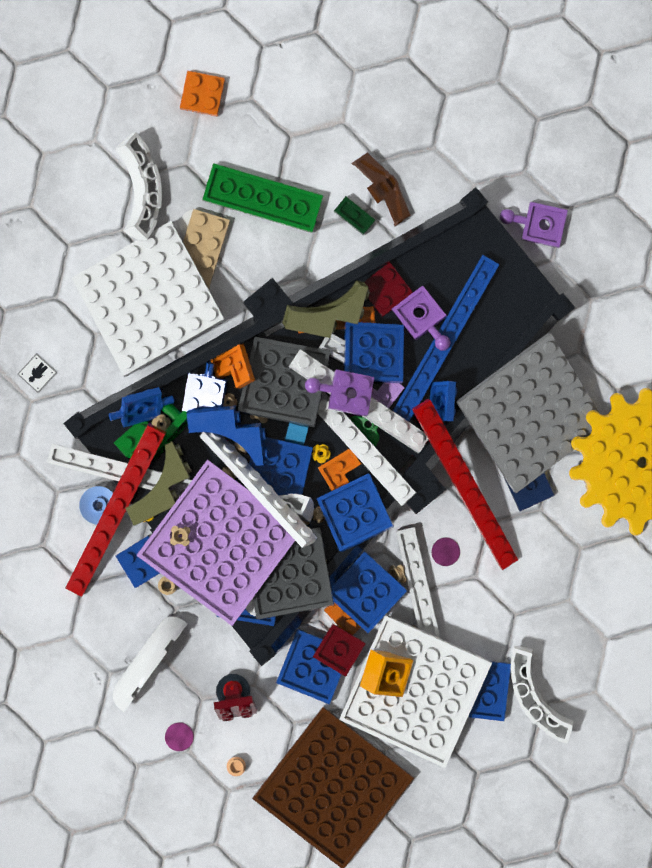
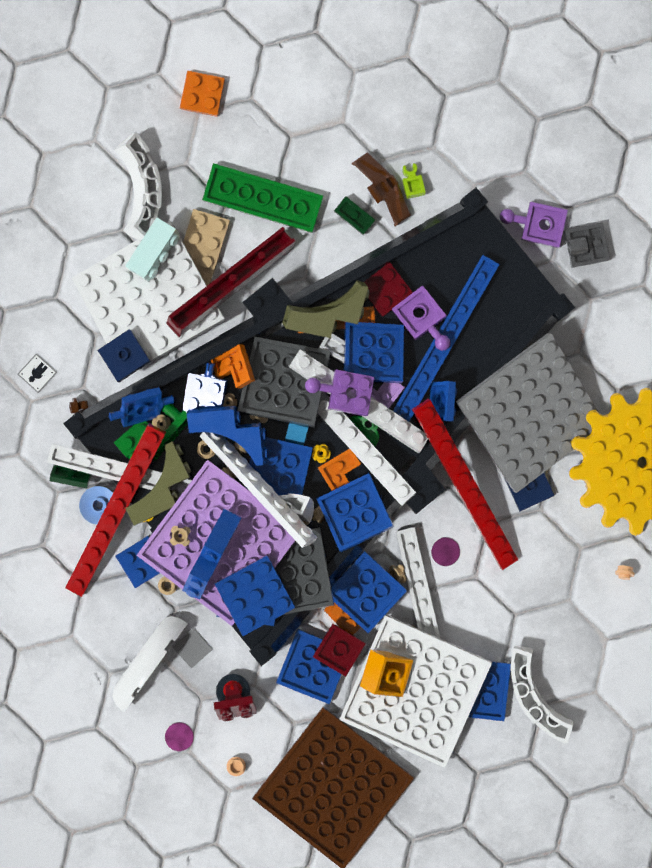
none -> dark green plate [49,464,92,488]
none -> reddish brown plate [69,398,88,414]
none -> dark blue plate [97,329,151,383]
none -> light aqua brick [125,218,180,282]
none -> dark red tile [166,227,296,337]
none -> light grey sticker [173,629,212,668]
none -> blue arch [182,509,241,600]
none -> tan plate [197,440,215,459]
none -> blue plate [214,555,295,636]
none -> lime plate [402,163,426,199]
none -> flat silver plate [564,223,610,268]
none -> light nougat plate [615,565,635,580]

